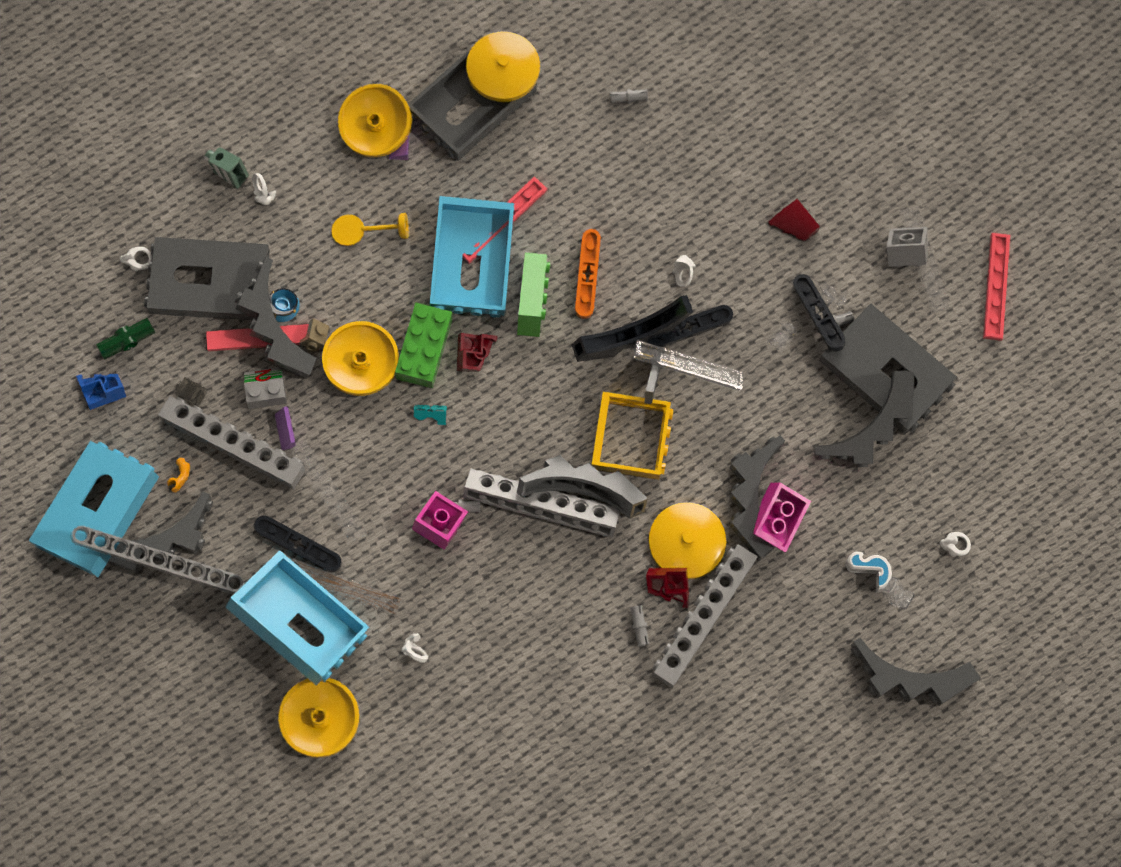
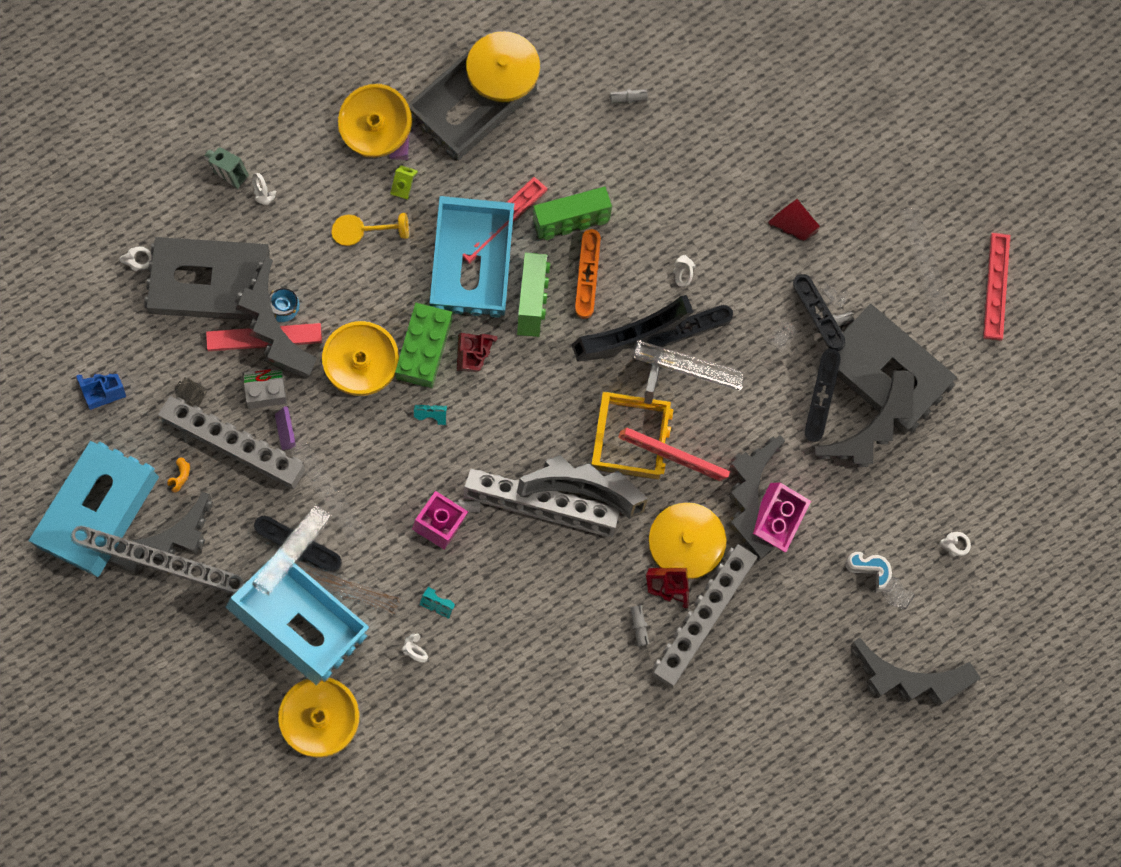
dark green piece [96,318,156,360] -> none
dark tan bracket [300,318,329,351] -> none
light grey slope [887,227,928,267] -> none
none -> clear tile [252,505,332,596]
none -> lime bracket [390,165,418,199]
none -> teal piece [419,587,455,619]
none -> bright green brick [533,186,612,240]
none -> coral tile [618,428,730,481]
none -> black piece [805,349,841,442]

